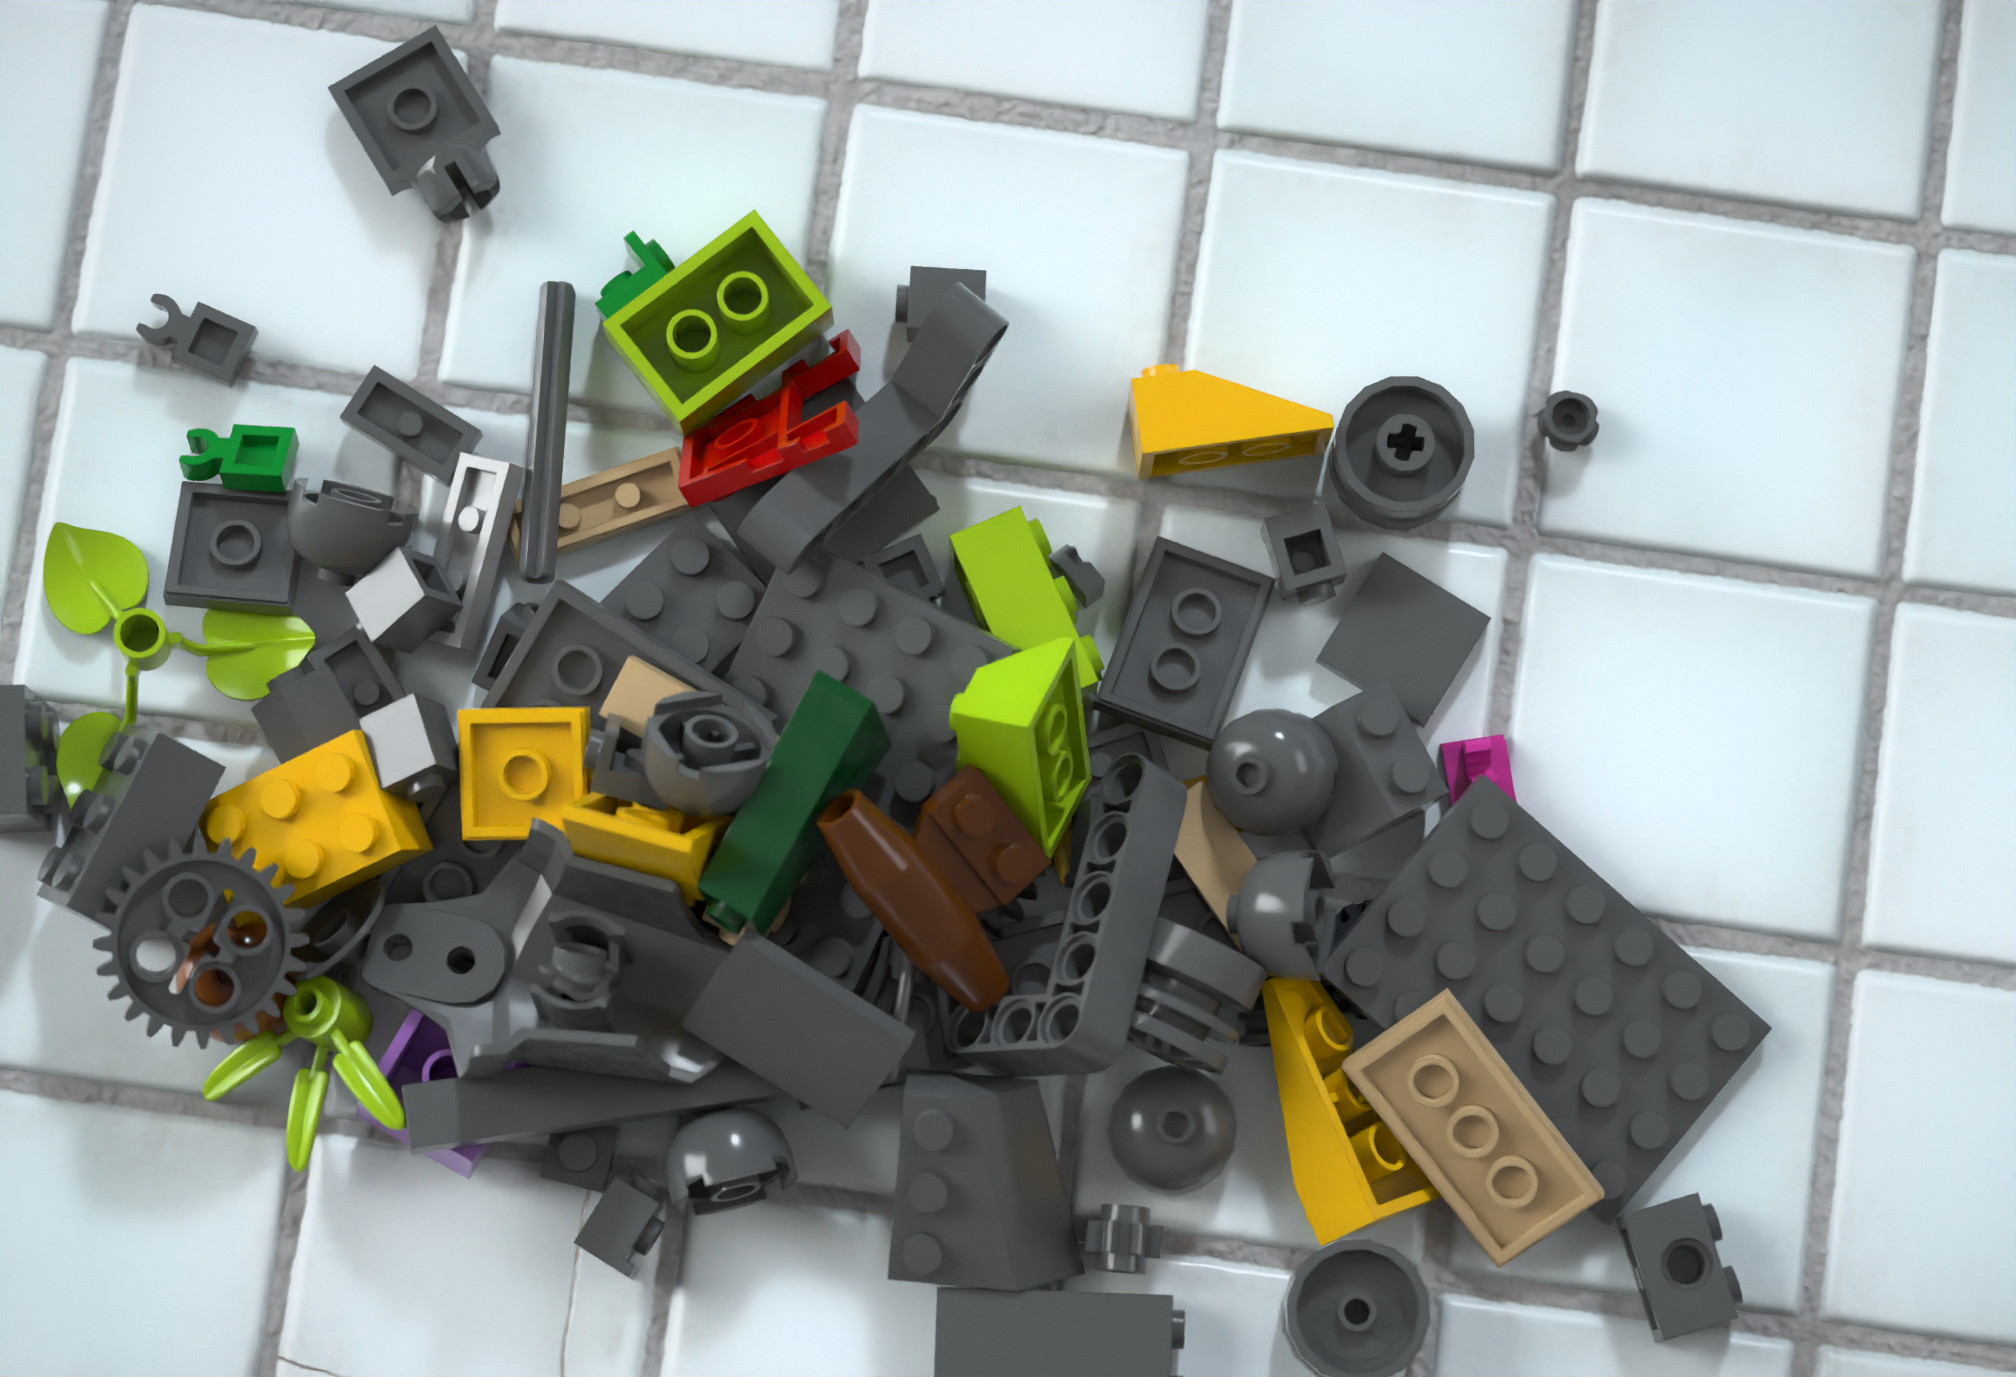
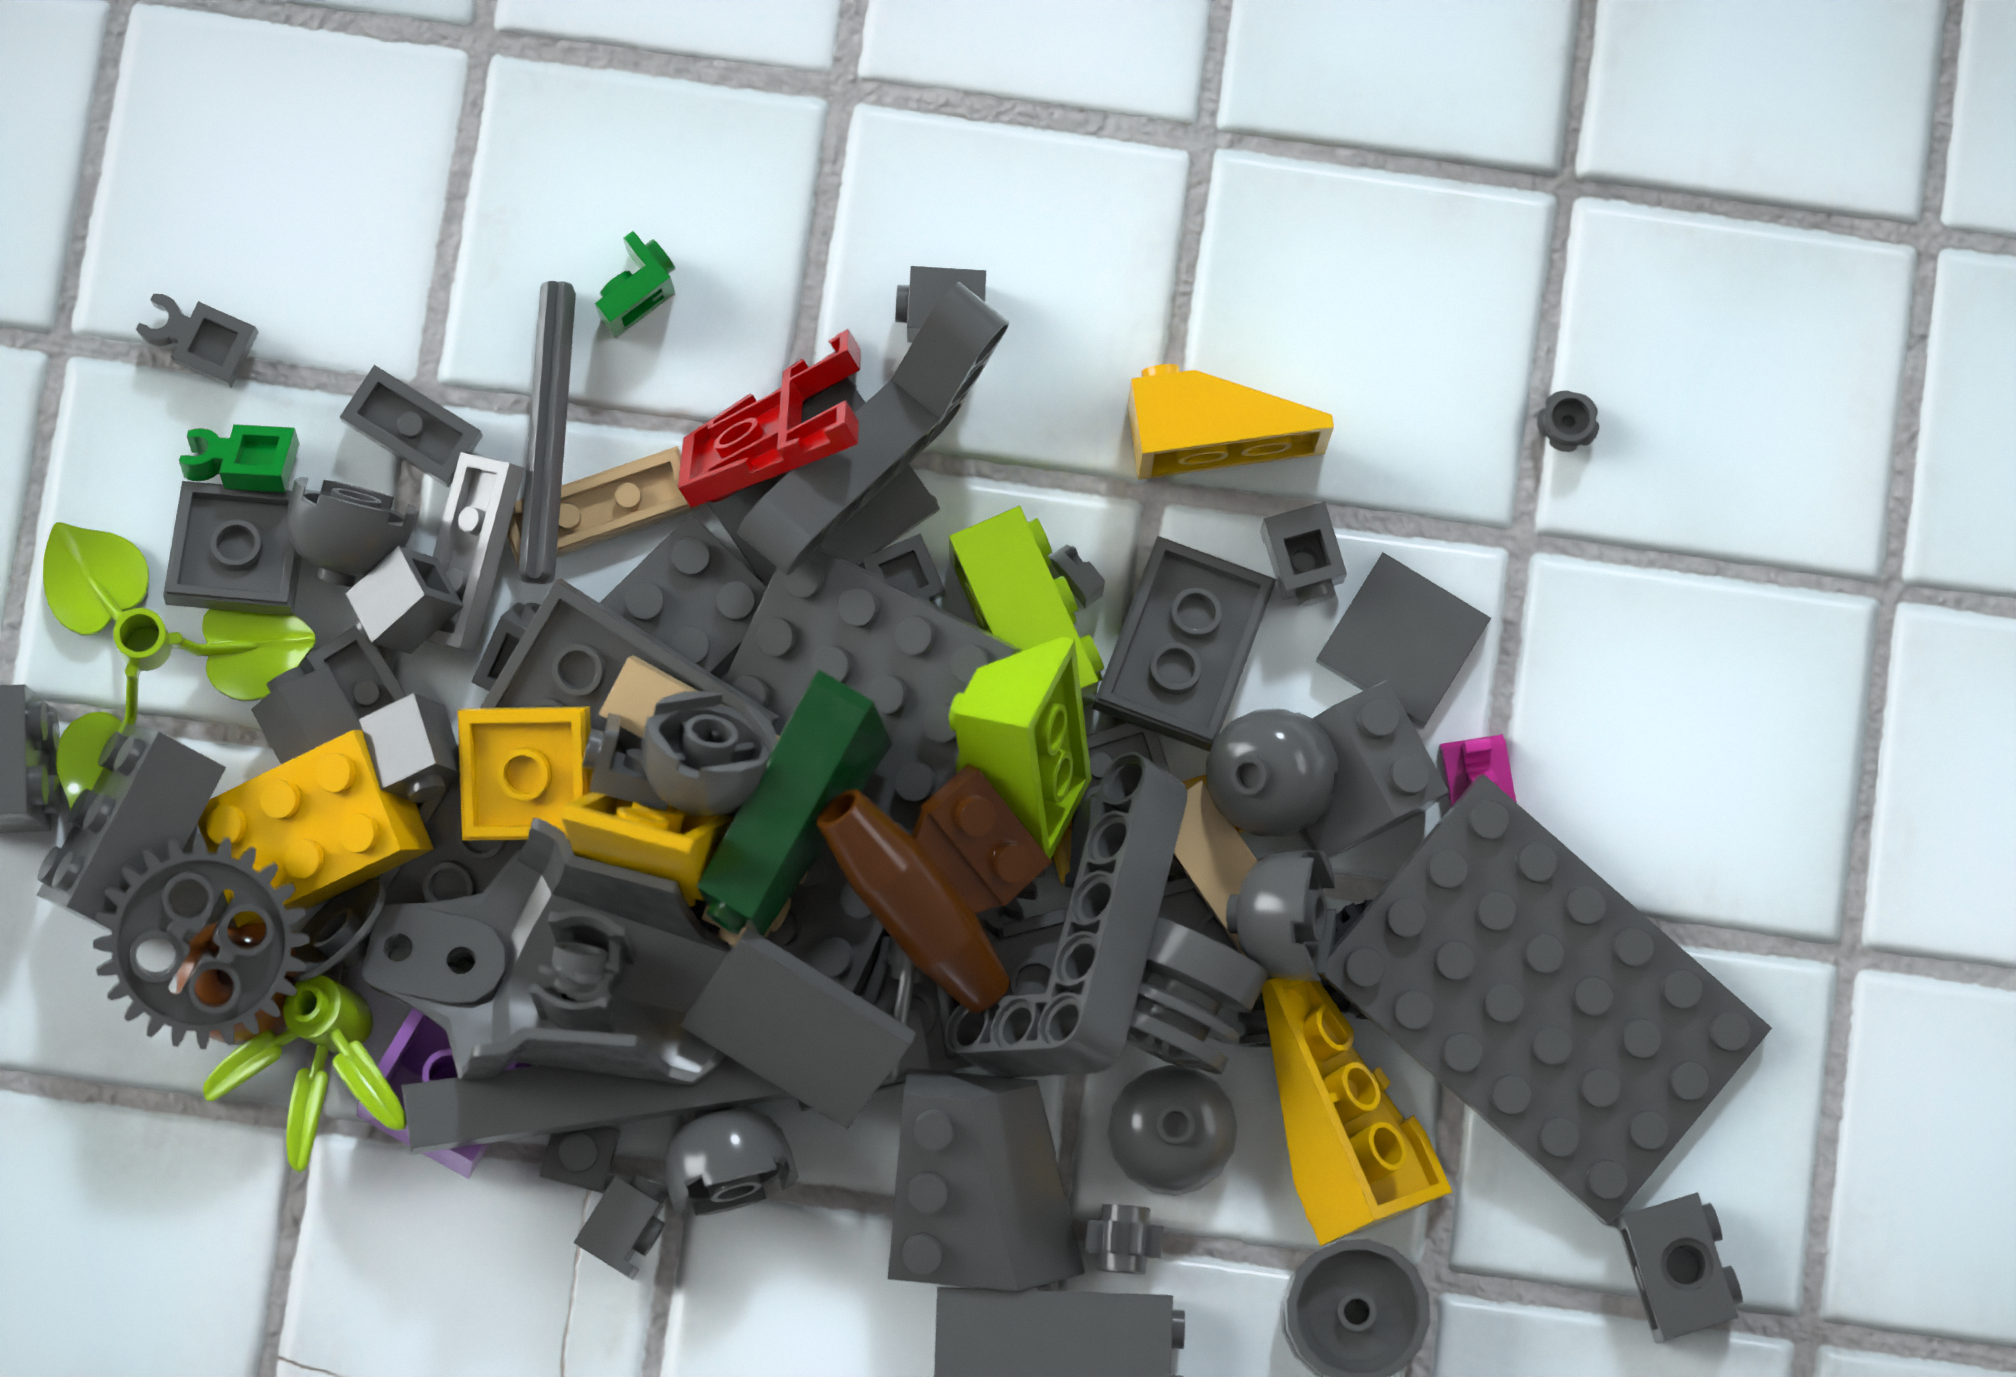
dark grey plate [327,25,501,223] -> none
lime brick [602,209,834,438] -> none
dark grey wheel [1329,376,1475,529] -> none
tan tile [1342,988,1604,1268] -> none

